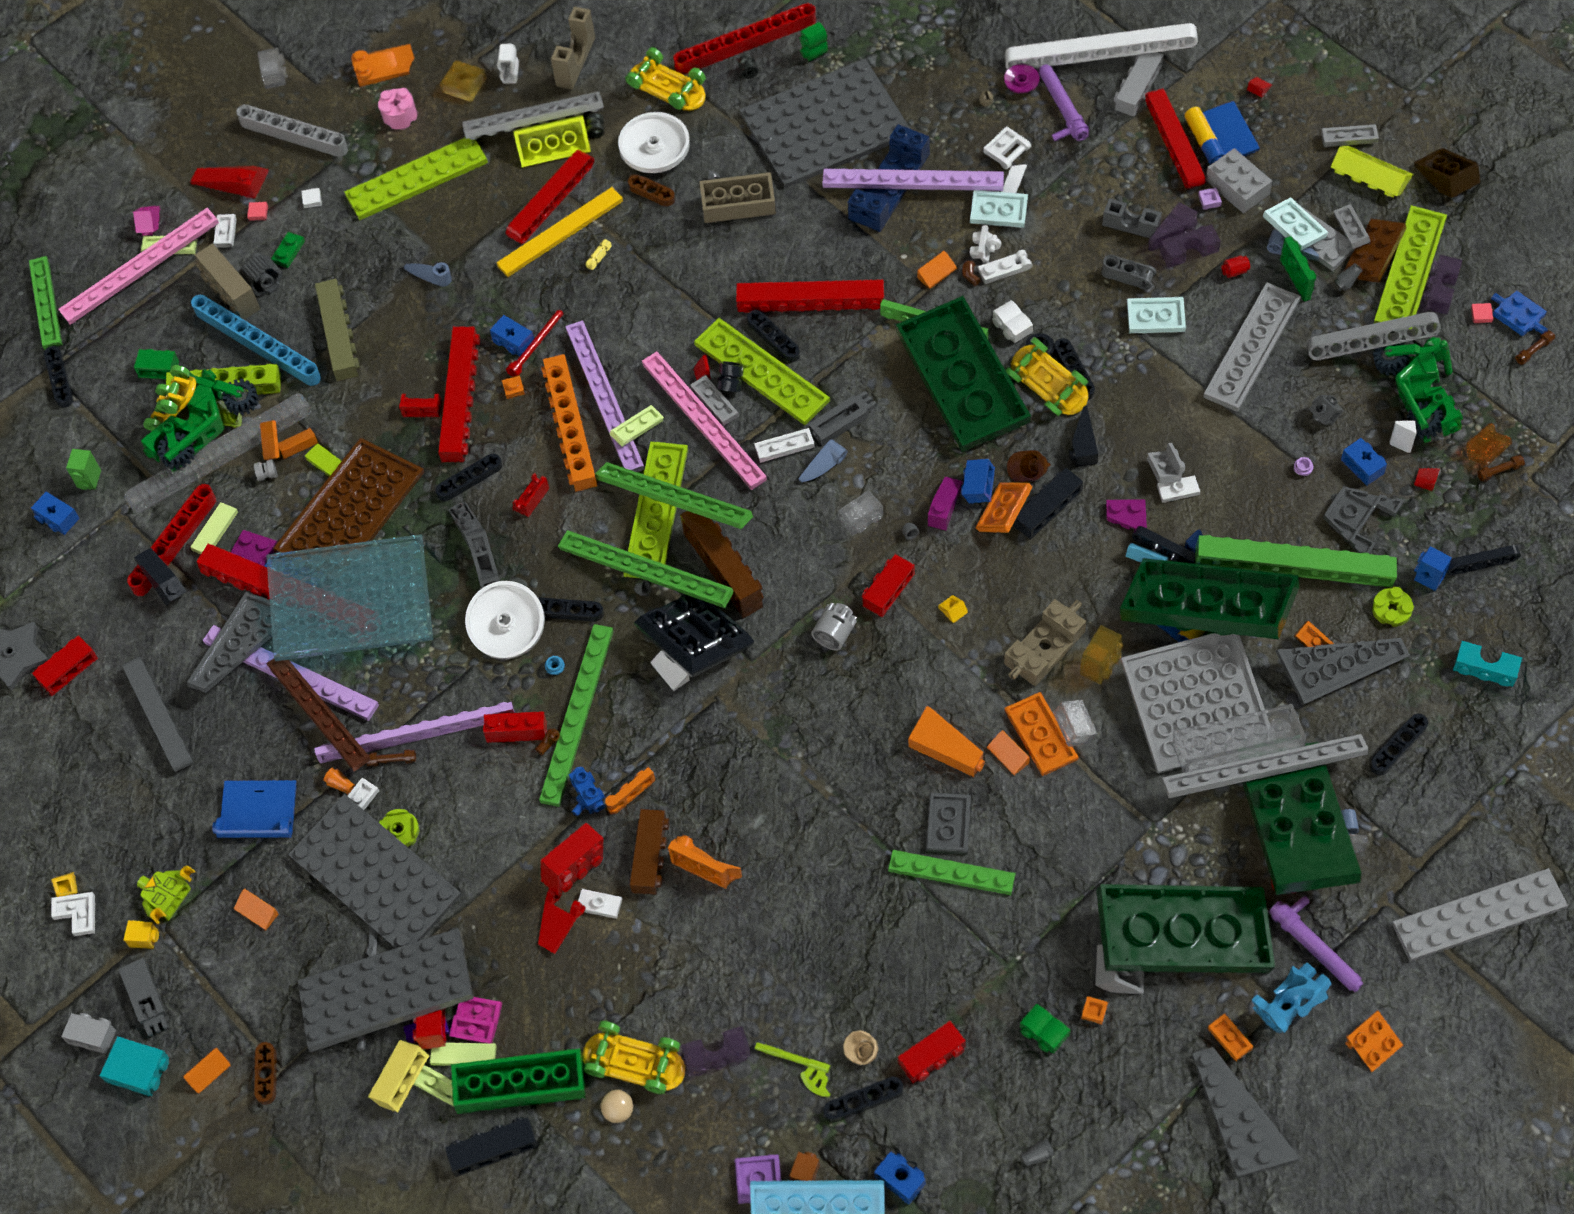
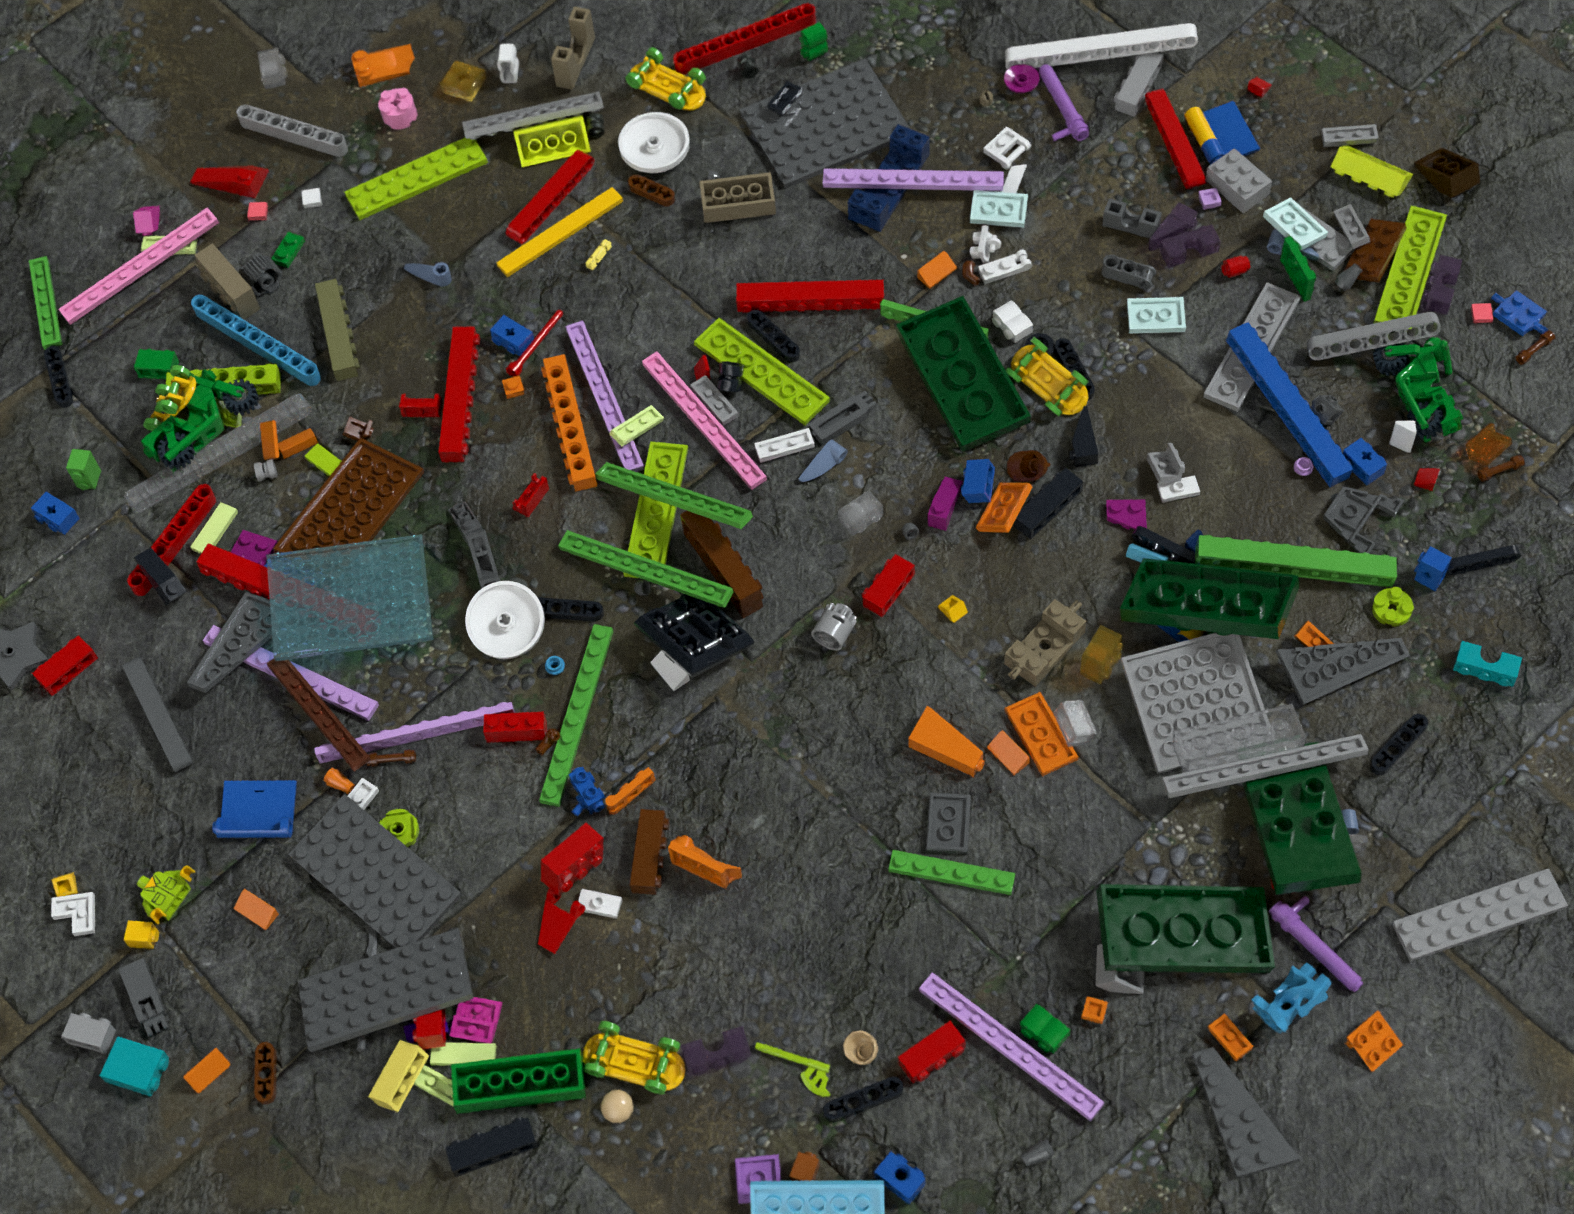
white plate [214,214,236,248] -> none
black beam [436,453,502,501] -> none
none -> reddish brown bracket [342,416,374,441]
none -> black plate [768,81,802,116]
none -> lavender plate [919,972,1104,1121]
none -> blue brick [1226,322,1353,487]

